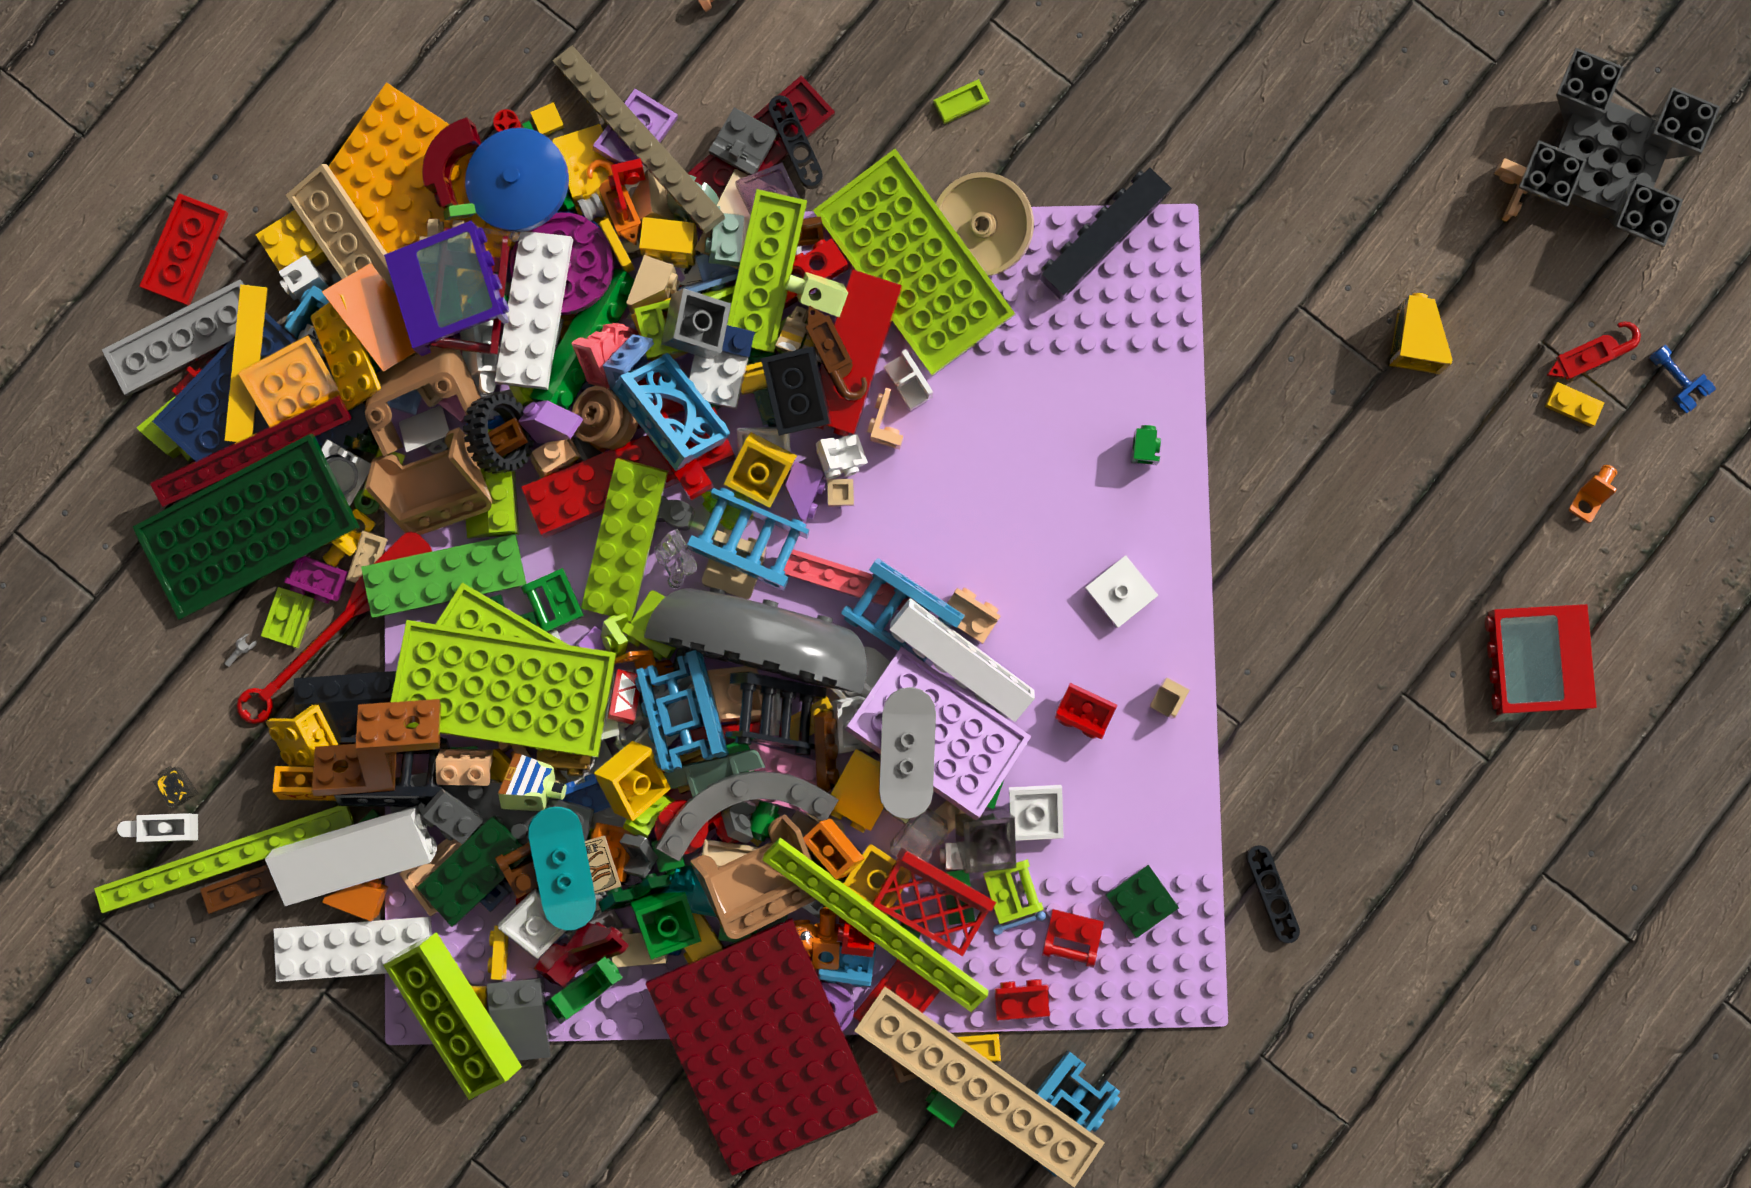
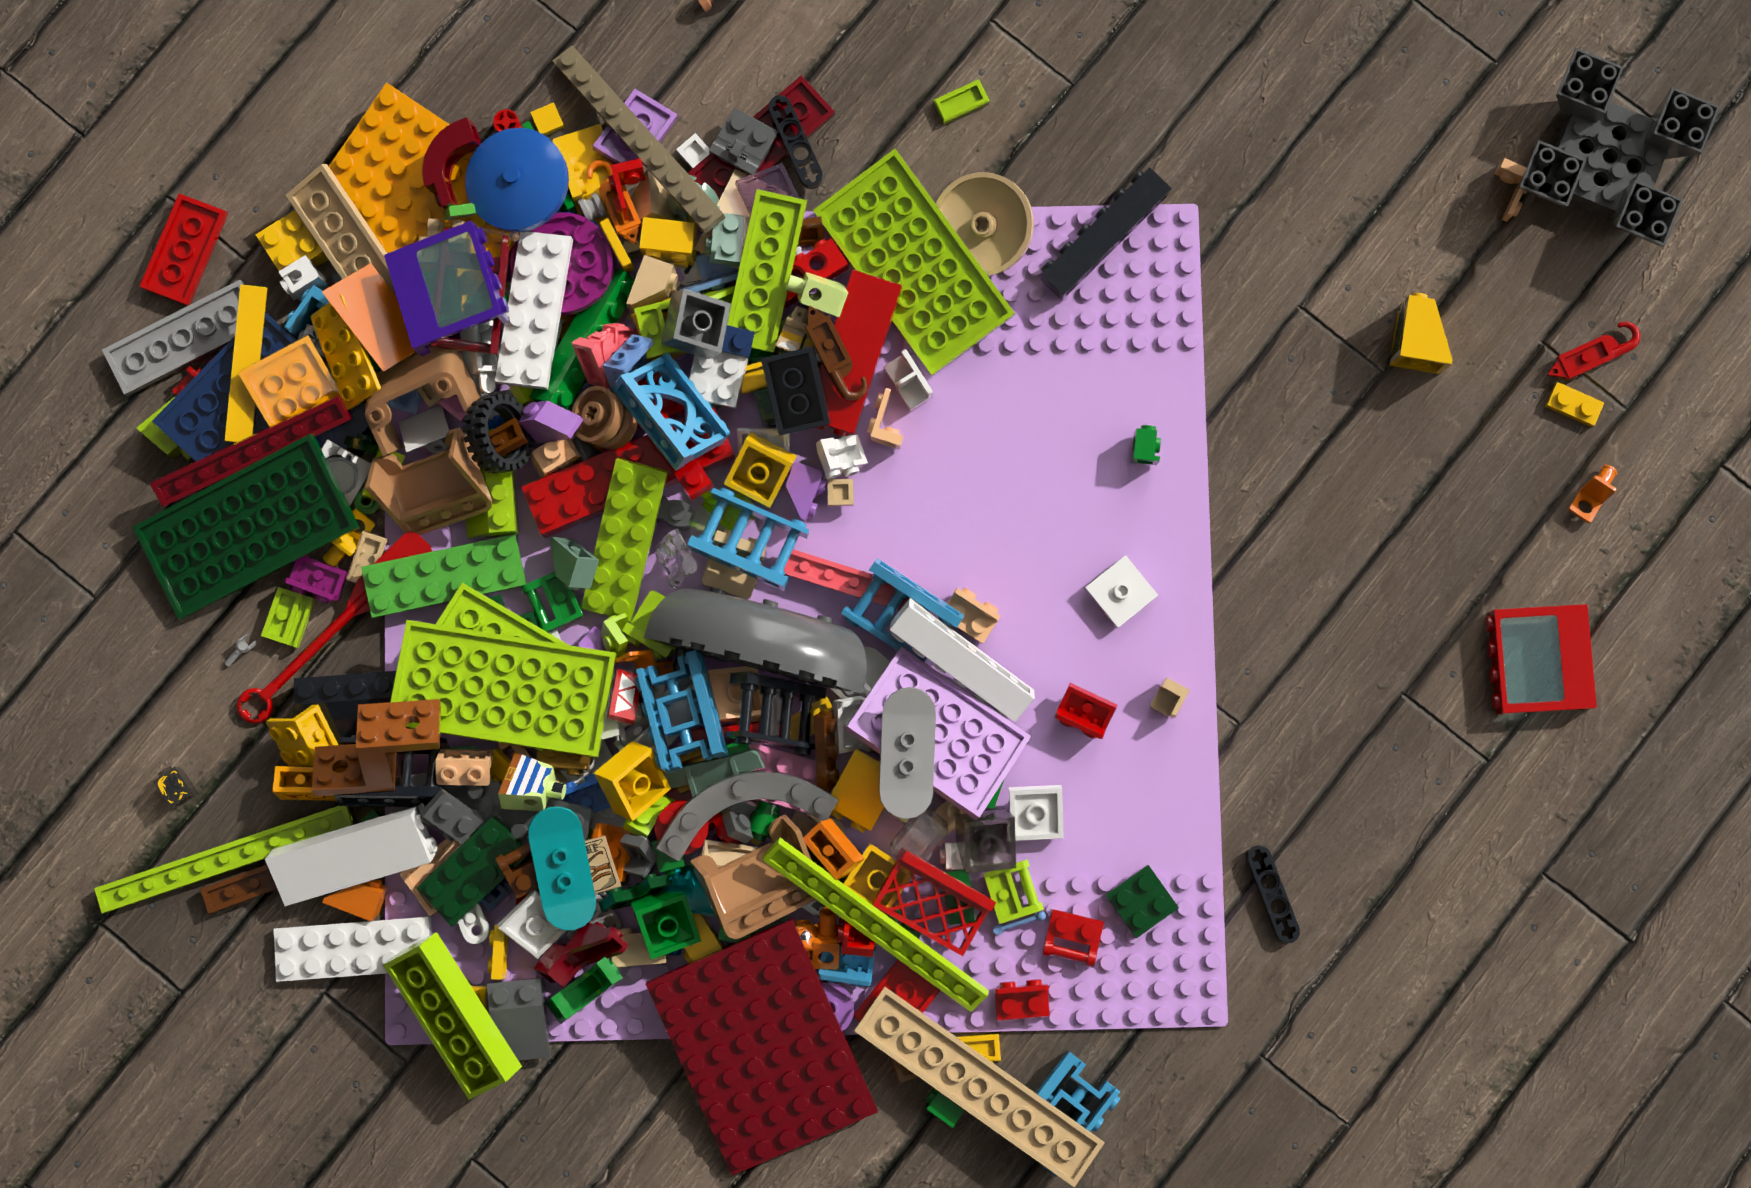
white brick [117,813,198,842] -> none
blue bar [1649,344,1716,413] -> none
none -> white plate [458,903,490,944]
none -> sand green slope [551,537,599,590]
none -> white plate [676,133,710,169]

